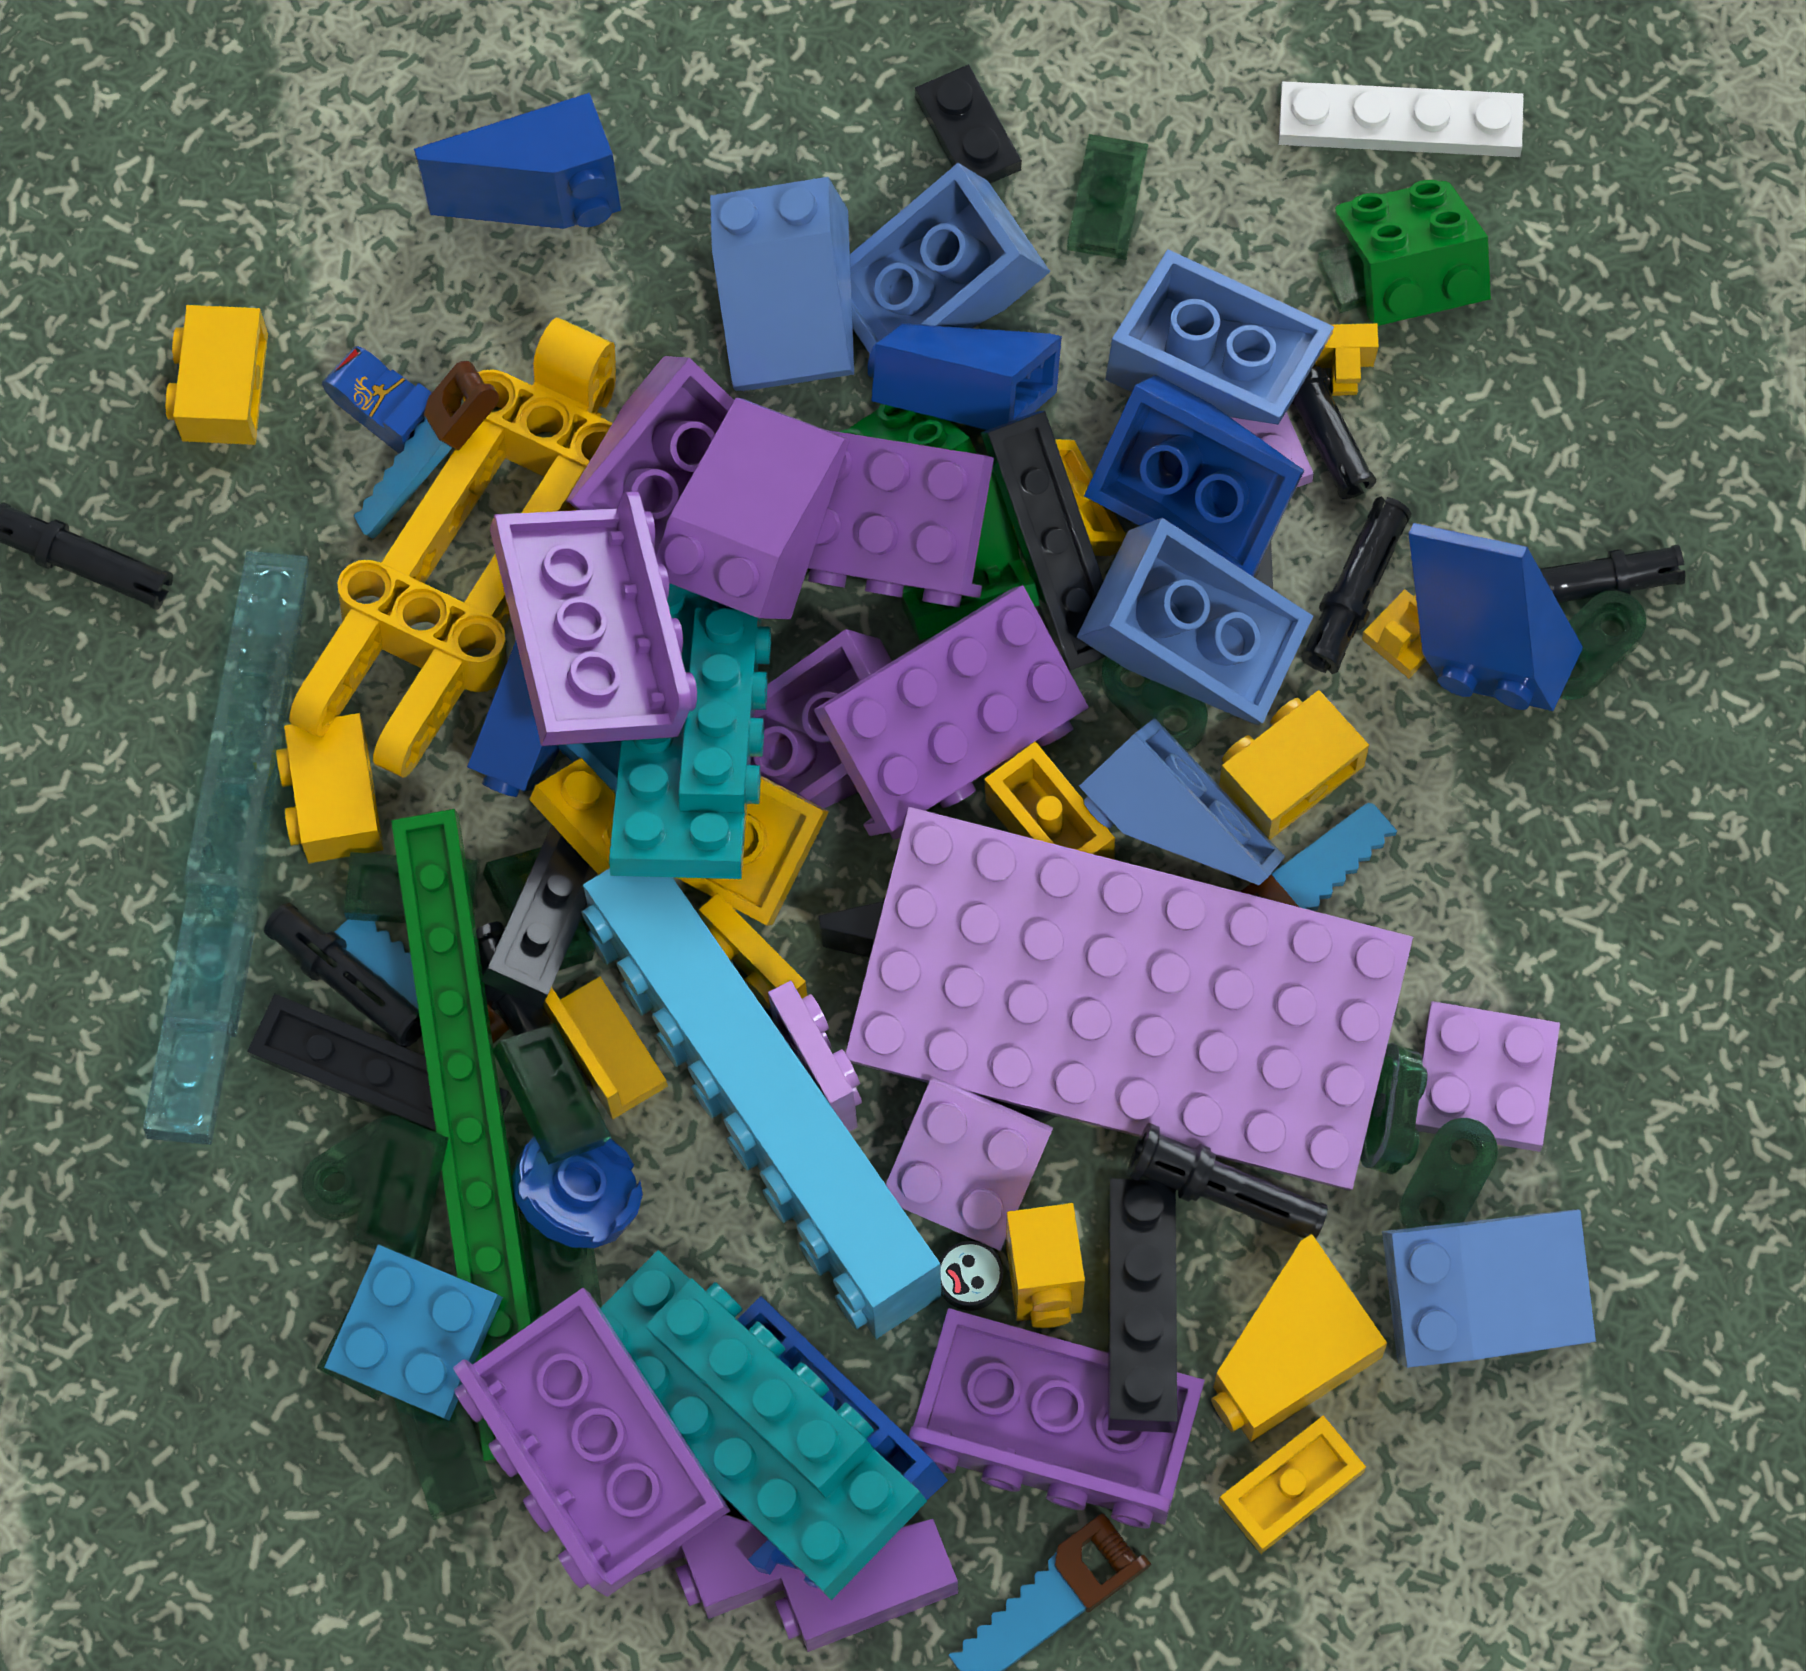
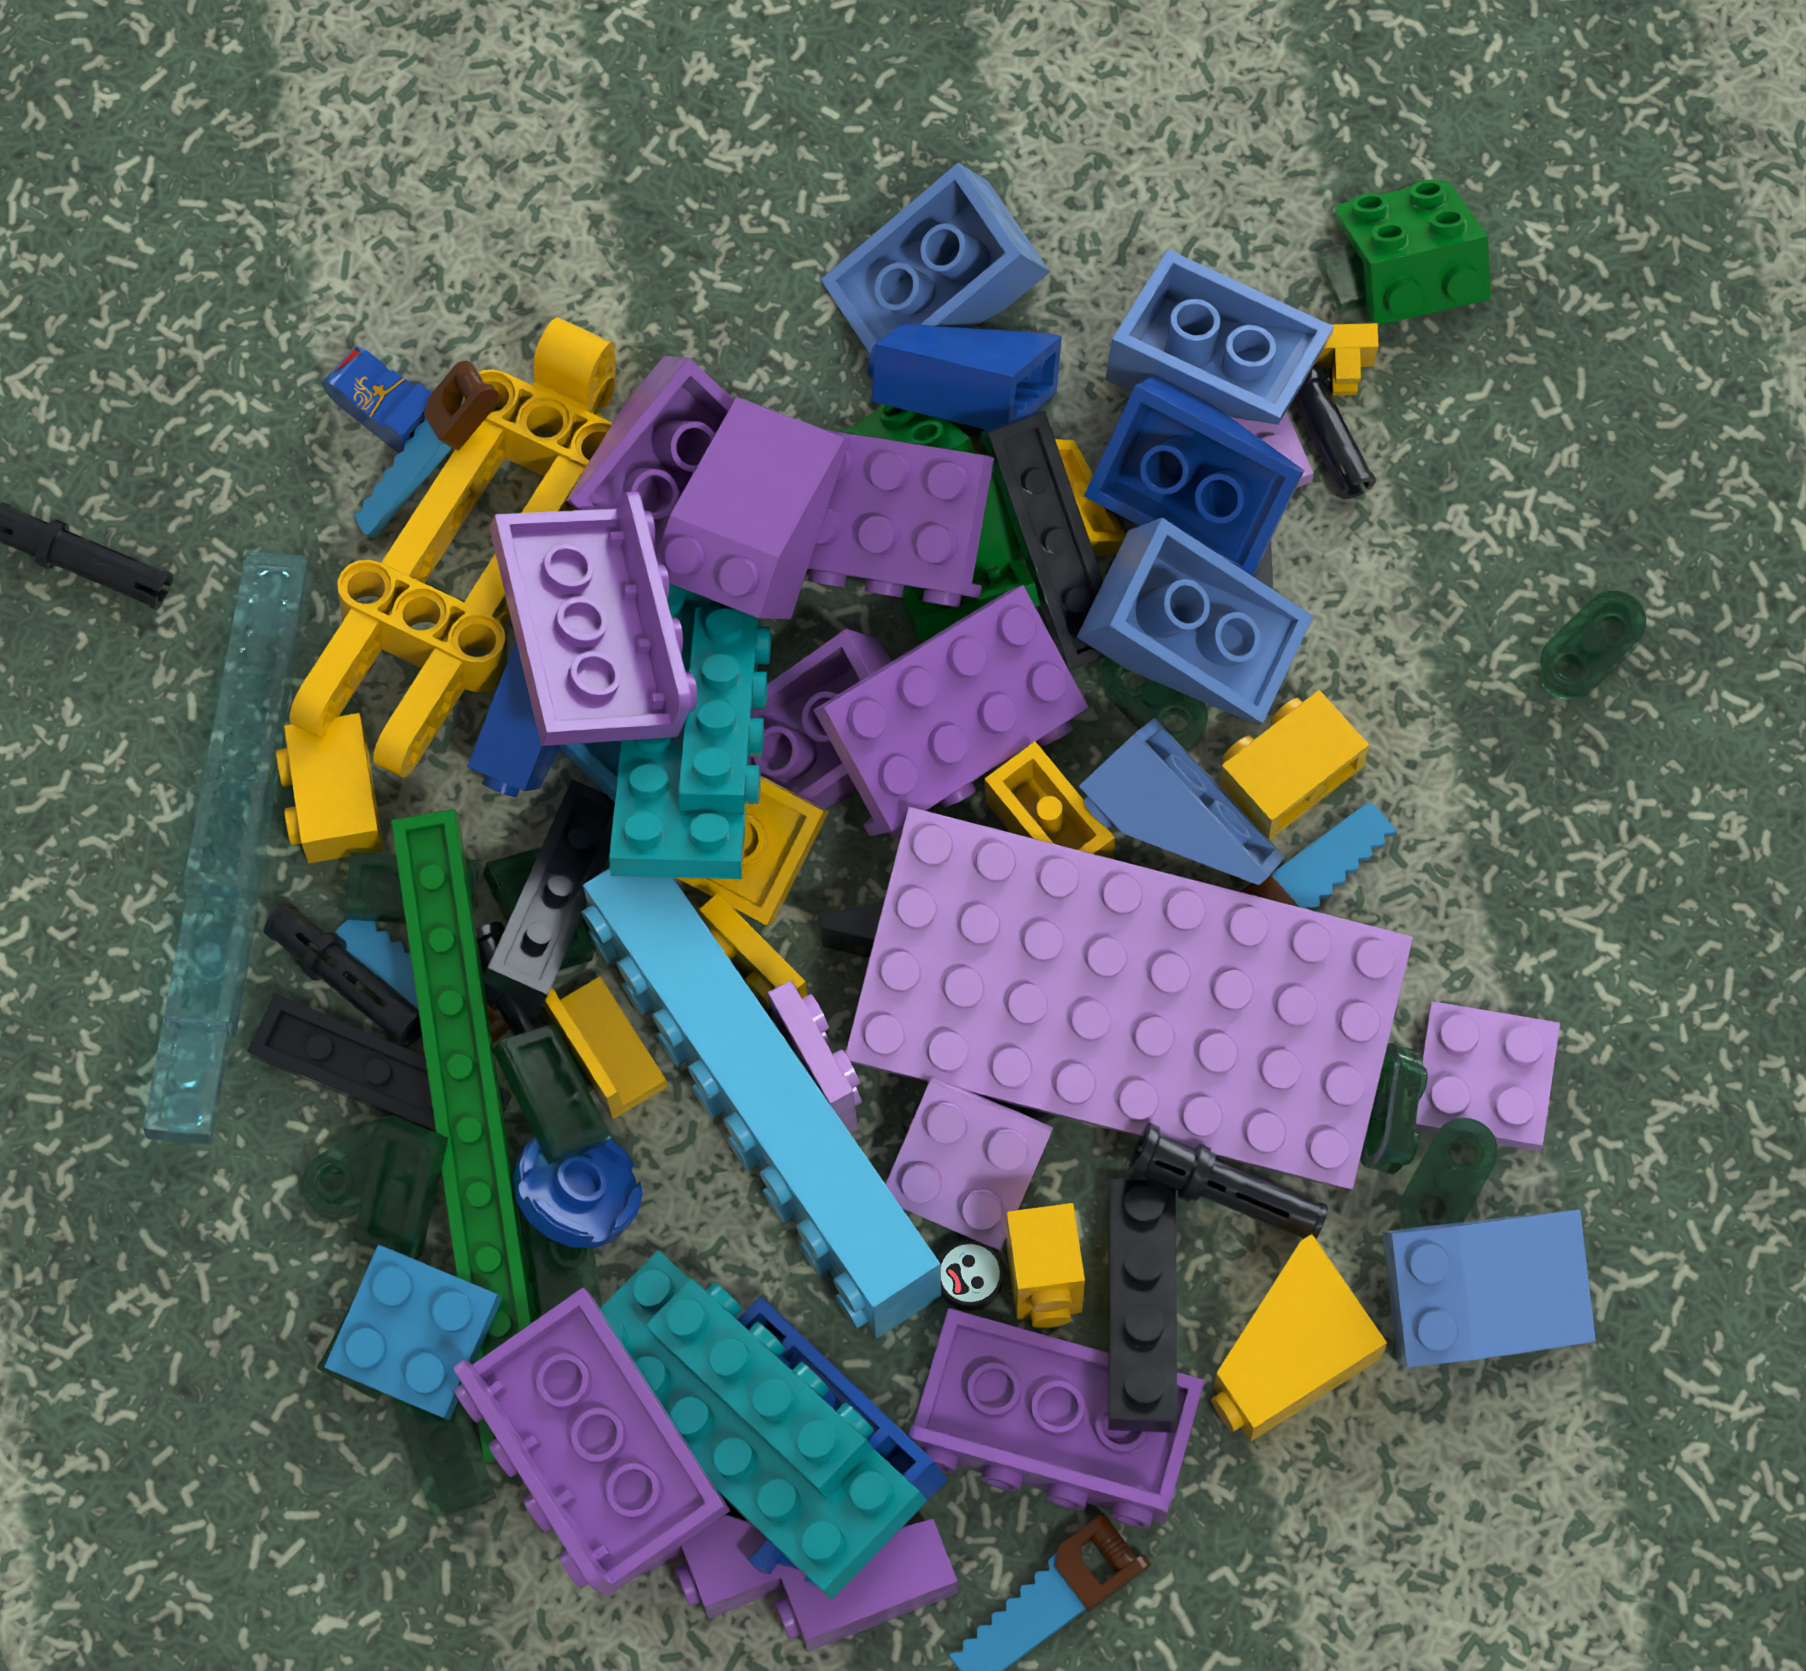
yellow brick [165,305,268,445] -> none
blue slope [414,93,621,229] -> none
yellow plate [529,758,616,875] -> none
medium blue slope [710,177,854,391] -> none
black plate [915,64,1022,184] -> none
clear green plate [1067,134,1148,260] -> none
yellow plate [1219,1415,1366,1554] -> none
white plate [1279,81,1523,157] -> none
black pin [1301,496,1412,674] -> none
yellow tile [1362,589,1427,679] -> none
blue slope [1408,523,1583,711] -> none
black pin [1540,545,1686,603] -> none

